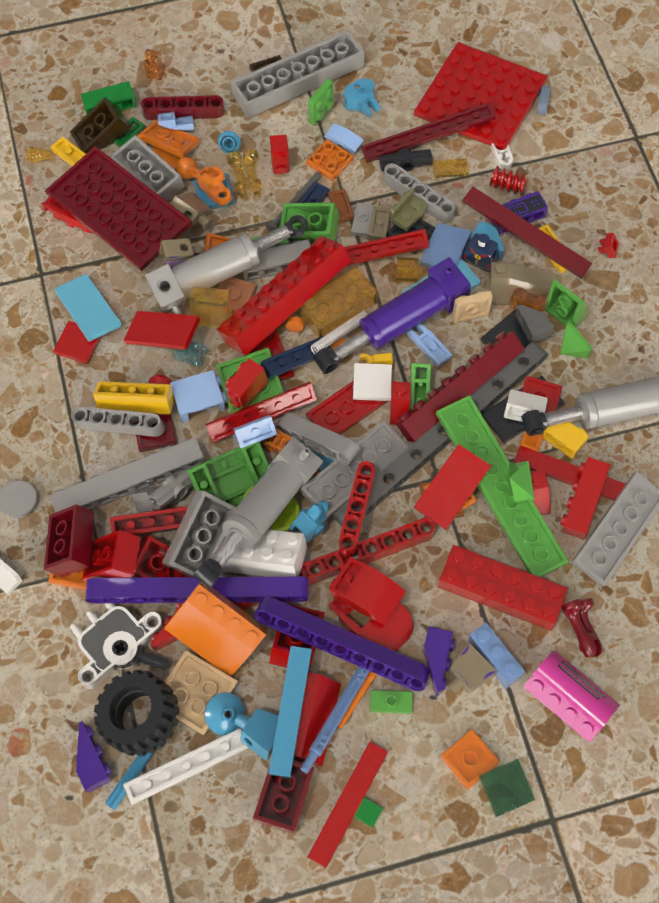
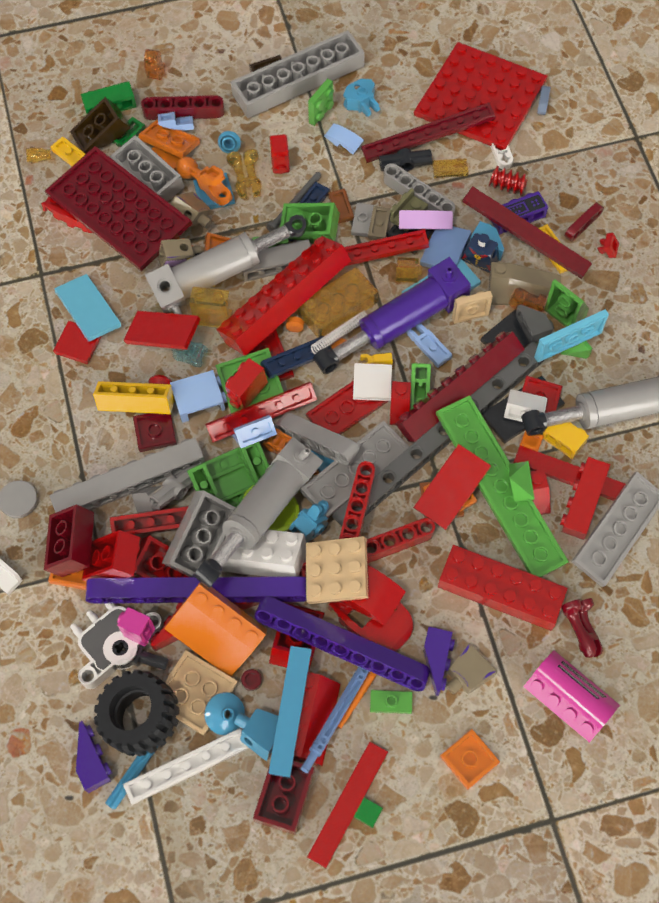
light grey beam [71,407,165,437] -> none
nougat tile [210,277,257,313] -> none
orange tile [306,139,354,181] -> none
medium blue brick [467,623,525,689] -> none
clear green tile [478,759,535,817] -> none
none -> dark pink brick [117,607,155,647]
none -> dark red tile [241,669,262,691]
none -> tan plate [306,536,368,604]
none -> lavender slope [399,210,453,230]
none -> medium azure tile [534,309,609,362]
none -> dark red beam [564,202,604,242]

